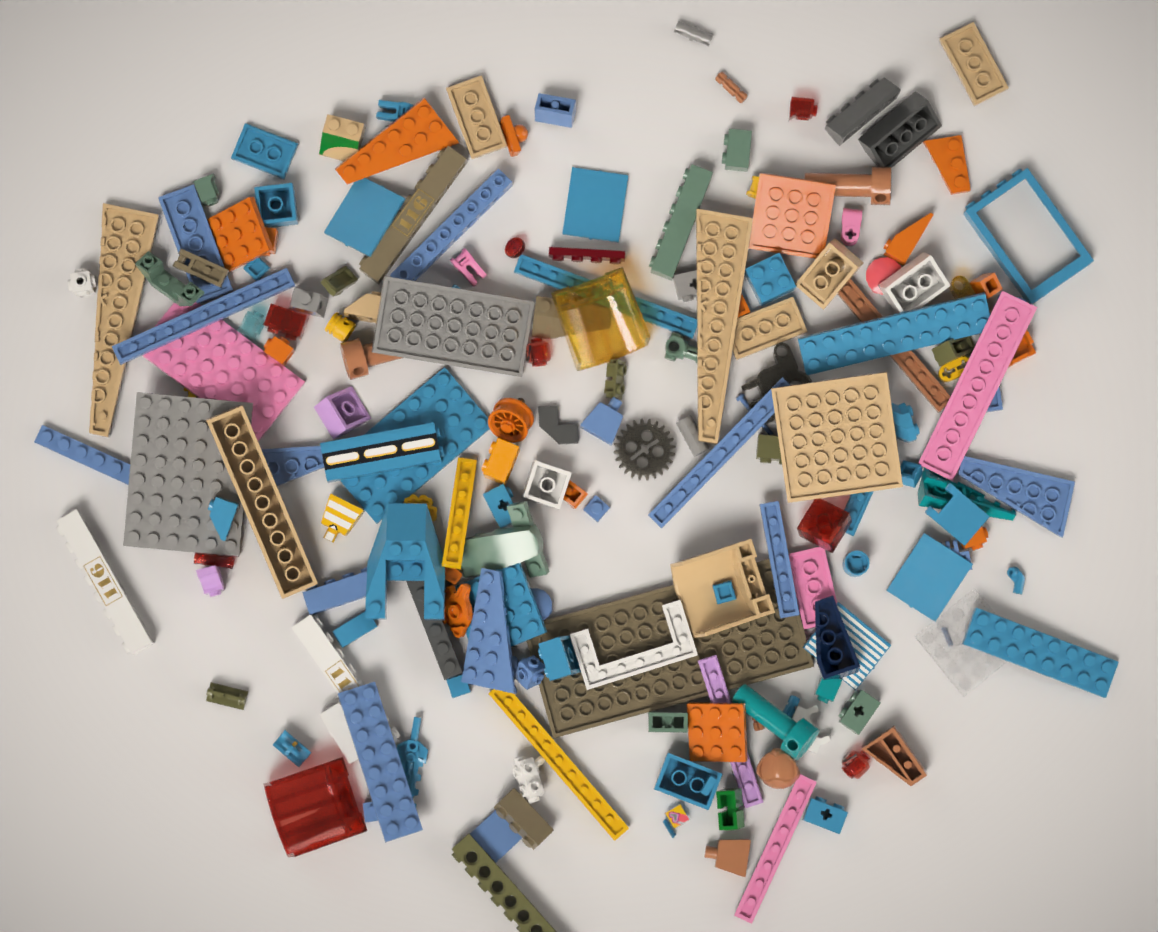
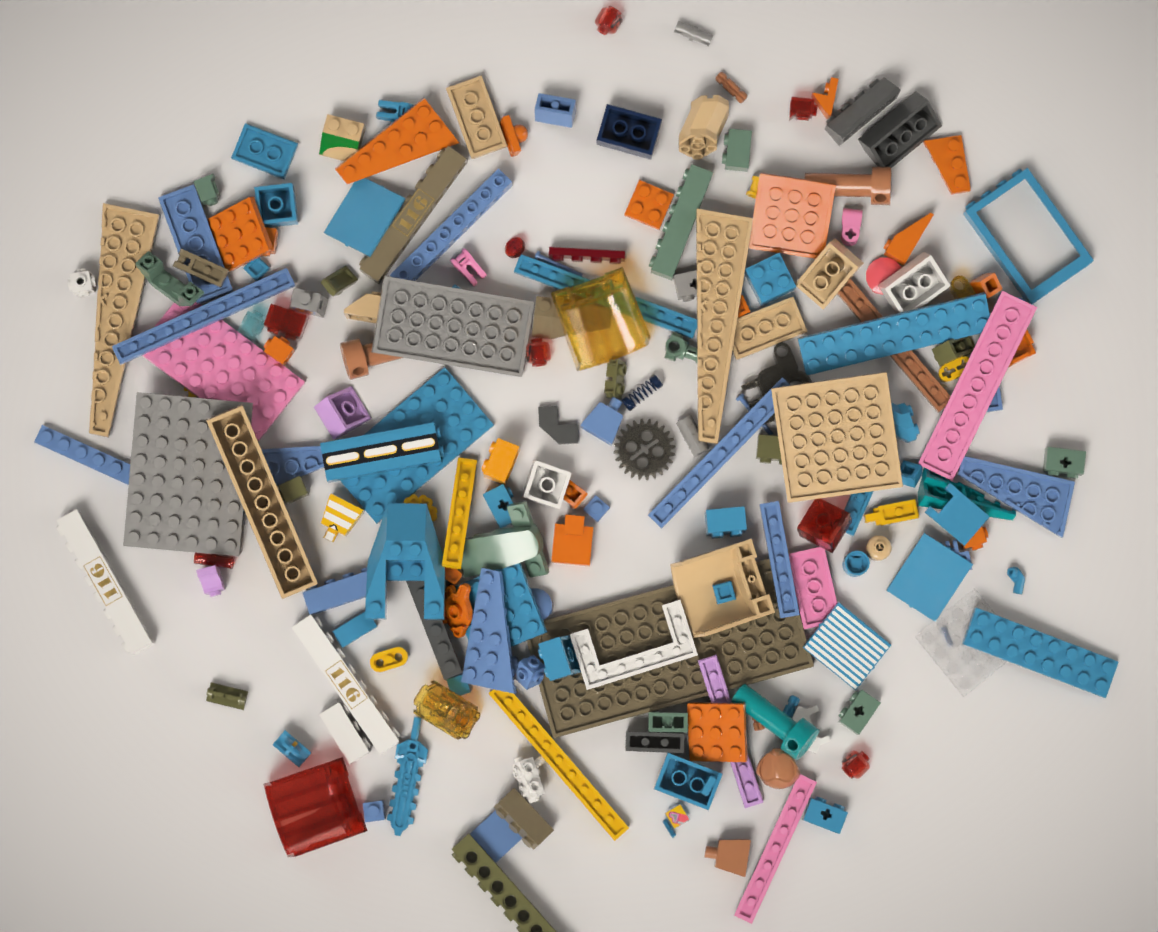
dark azure slope [208,496,239,541] -> none
yellow piece [325,312,356,342] -> none
medium blue plate [338,682,423,843] -> none
orange wheel [488,398,534,443] -> none
dark azure piece [562,167,628,243] -> none
green piece [716,788,745,830] -> none
teal brick [814,677,842,704] -> none
dark blue wedge [815,596,860,680] -> none
nougat wedge [862,726,927,786] -> none
tan plate [939,22,1008,106] -> none
none -> olive brick [279,476,309,504]
none -> yellow plate [370,647,408,672]
none -> clear yellow brick [414,680,481,740]
none -> medium blue piece [534,251,583,277]
none -> orange piece [551,515,593,566]
none -> clear red head [595,6,623,35]
none -> dark blue brick [596,104,662,160]
none -> dark blue piece [622,375,663,411]
none -> orange plate [624,180,674,230]
none -> dark grey brick [625,731,685,753]
none -> tan brick [679,95,729,160]
none -> dark azure brick [704,506,747,539]
none -> orange slope [811,77,839,119]
none -> yellow hinge [864,499,919,526]
none -> tan head [866,535,892,561]
none -> sand green brick [1043,447,1086,479]

